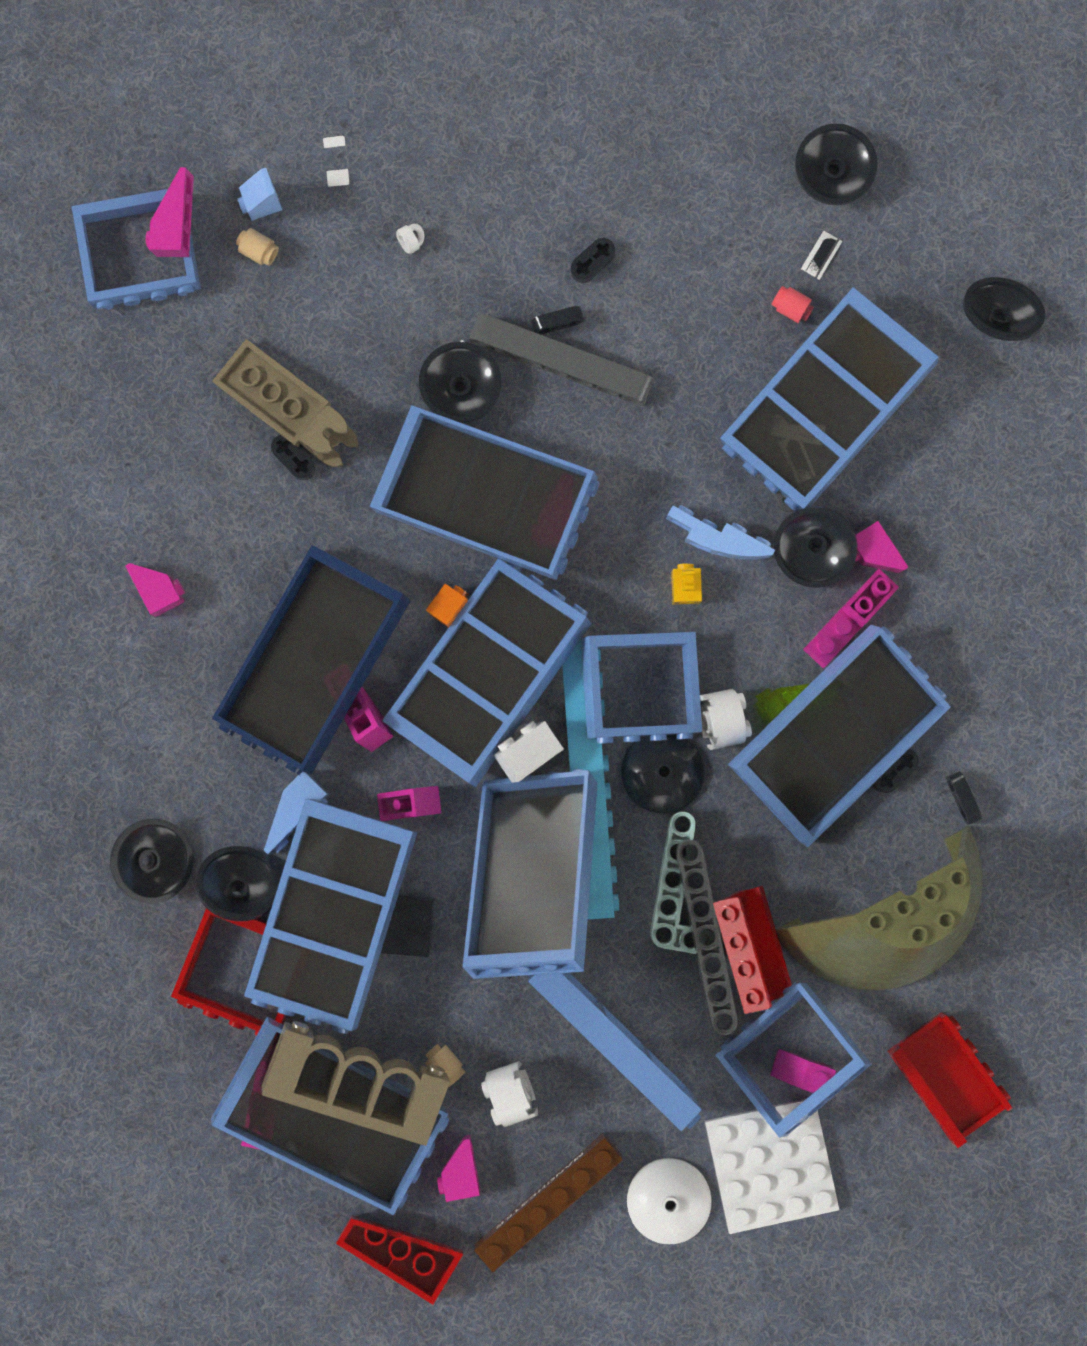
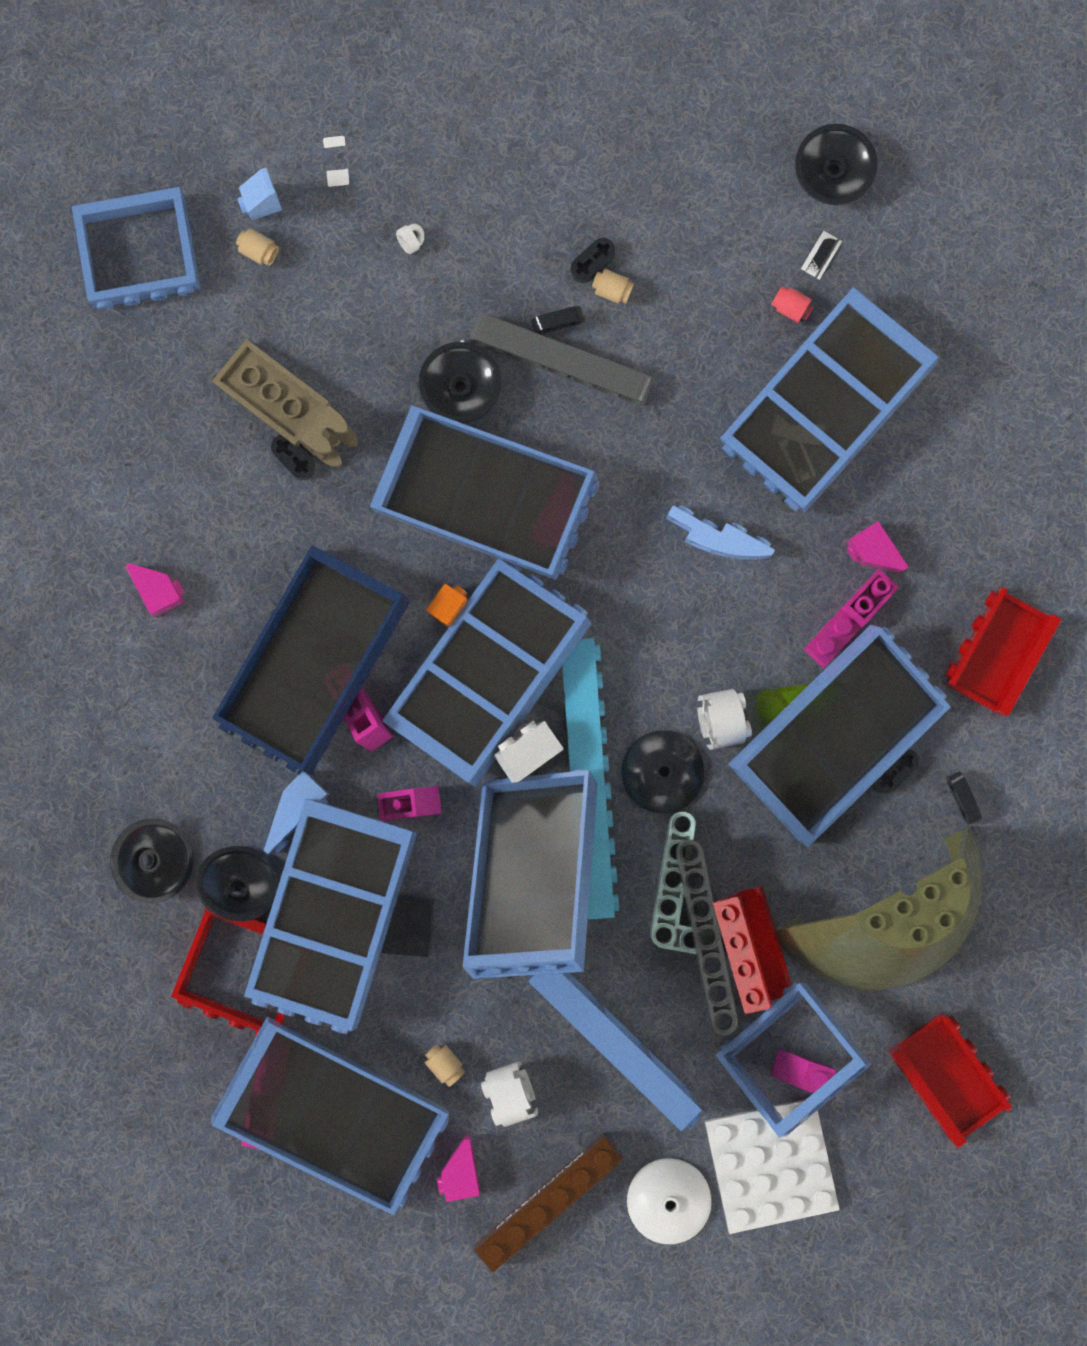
dark pink slope [146,167,194,257] -> none
dark tan fence [262,1021,450,1146] -> none
red wedge [336,1215,463,1305] -> none
medium blue window [581,632,702,744] -> none
yellow brick [671,564,702,605] -> none
black dish [774,506,858,588] -> none
black dish [963,277,1045,341] -> none
none -> tan brick [592,269,634,304]
none -> red panel [944,587,1062,717]

